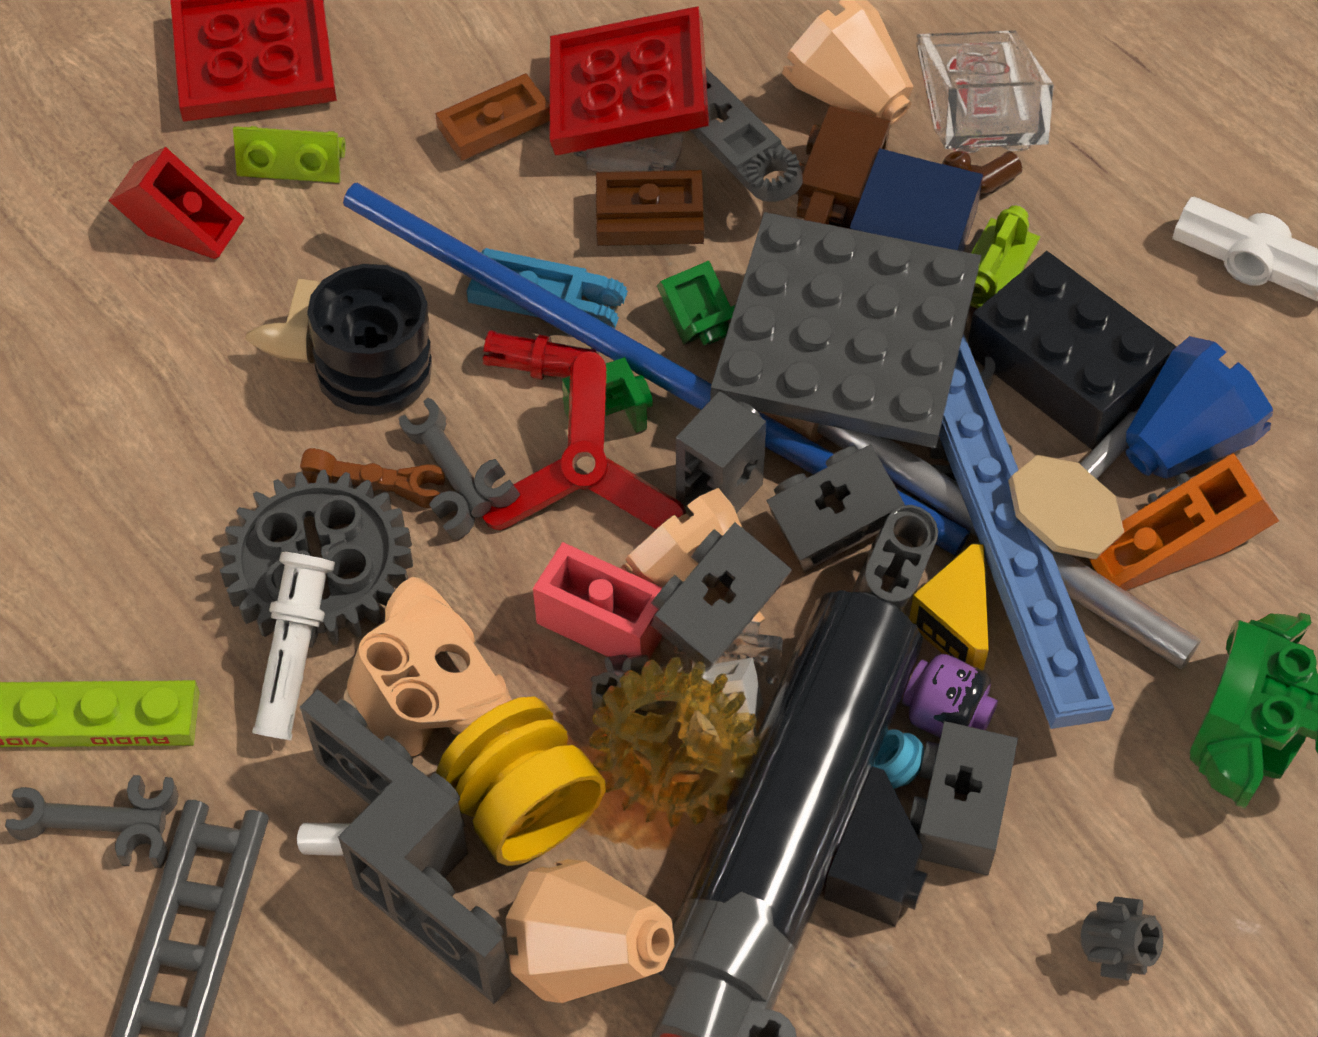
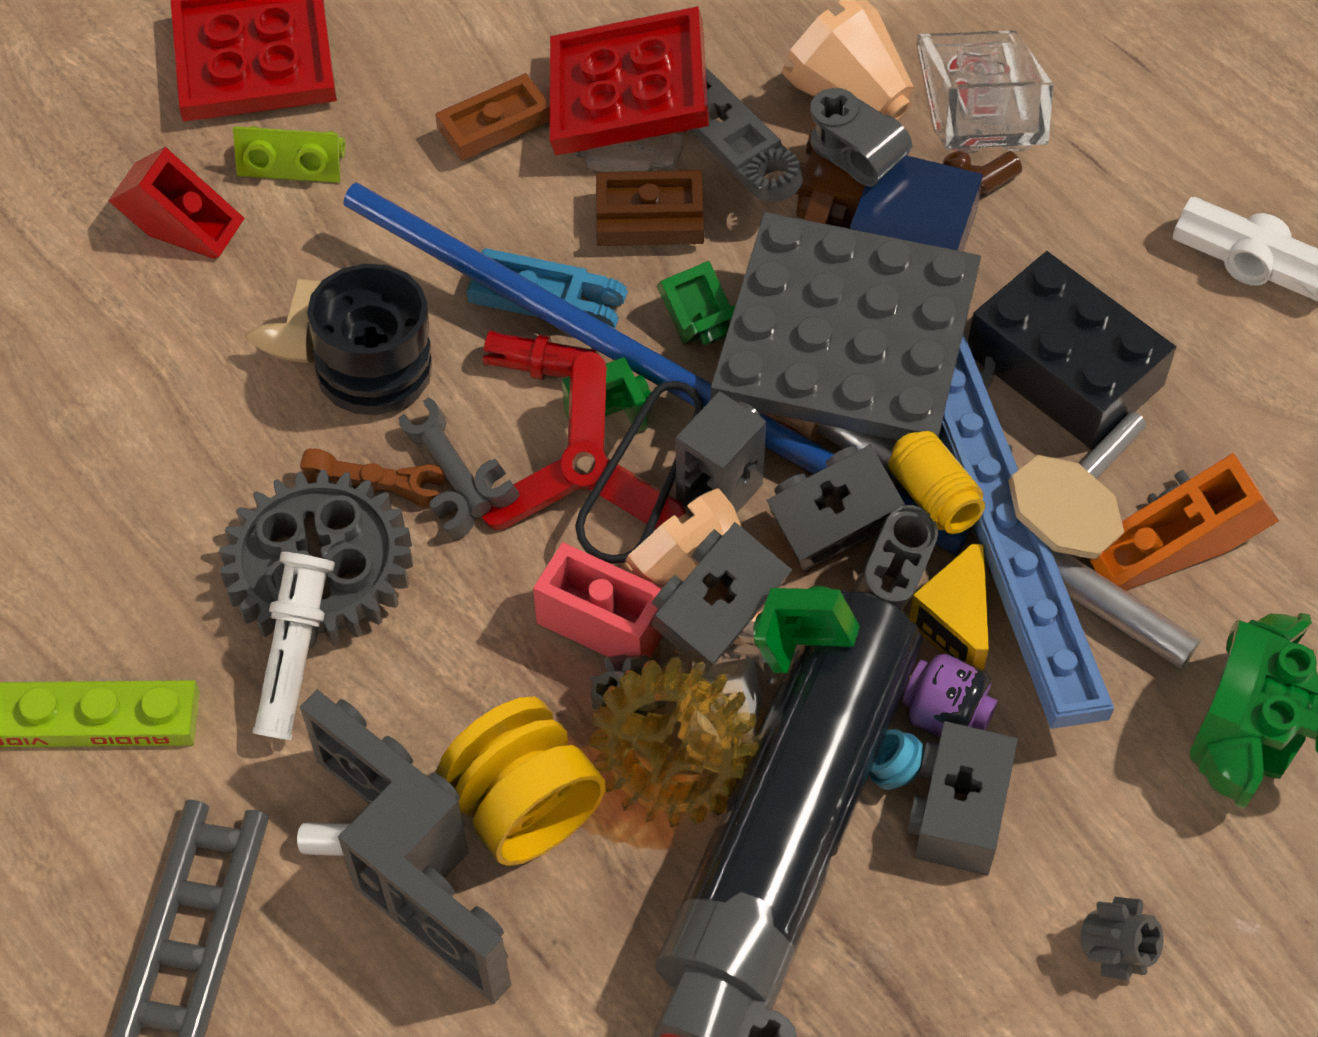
dark grey bar [5,775,179,868] -> none
light nougat piece [346,577,512,757] -> none
light nougat cone [505,859,674,1003] -> none
black slope [824,766,928,927] -> none
lime hinge [970,205,1041,309] -> none
blue cone [1126,336,1273,479] -> none
none -> black piece [575,381,703,564]
none -> green bracket [753,586,860,673]
none -> dark grey piece [810,88,913,187]
none -> yellow head [888,431,985,534]

